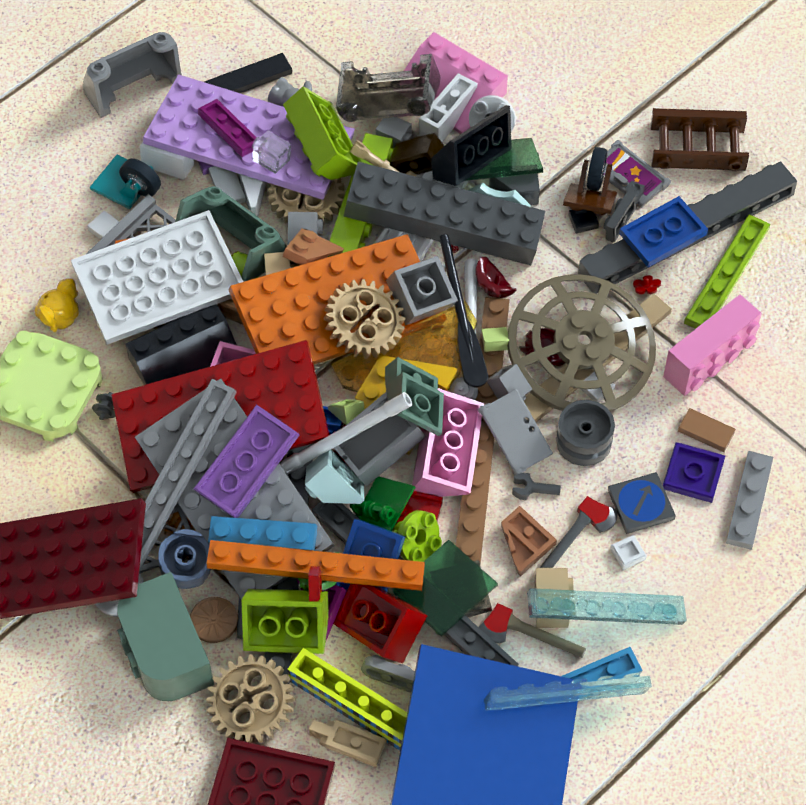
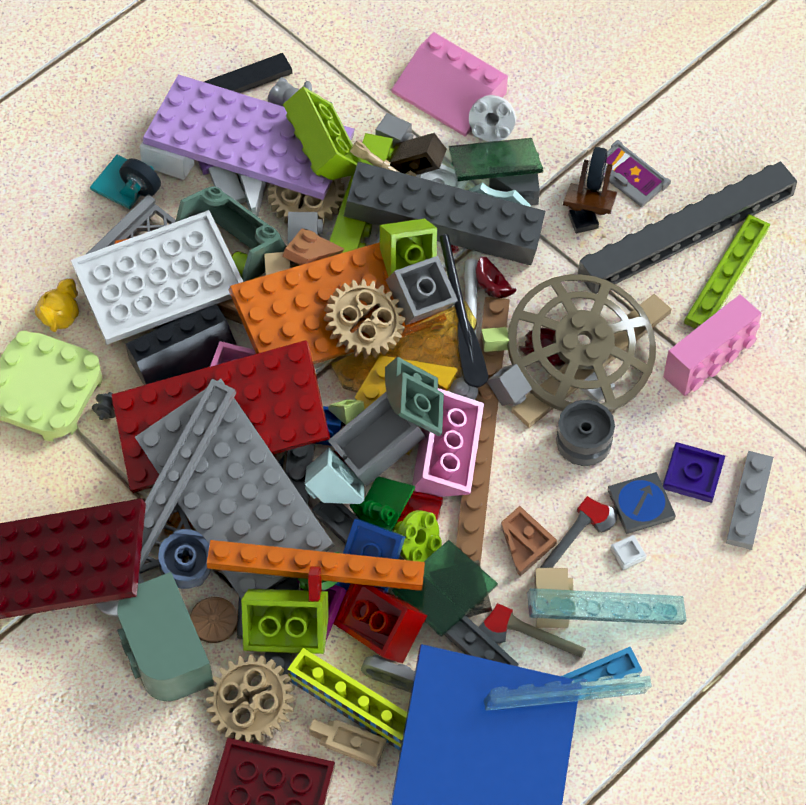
light grey windscreen [82,32,182,118] -> none
white tile [87,211,119,240] -> none
medium lavender tile [194,405,300,518] -> none
magenta tile [198,99,261,157] -> none
dark azure plate [208,516,318,551] -> none
clear brick [252,130,291,174] -> none
white piece [279,392,412,475] -> none
clear smoke windscreen [336,54,441,122] -> none
white slope [419,73,478,142] -> none
black slope [431,105,512,186] -> none
light grey door [477,389,553,476] -> none
dark grey bar [512,473,561,500] -> none
dark grey hinge [604,181,645,243] -> none
blue plate [619,196,708,268] -> none
red plant [633,275,661,294] -> none
reddish brown fence [650,108,749,171] -> none
medium nougat tile [678,408,736,452] -> none
none -> lime slope [380,219,437,277]

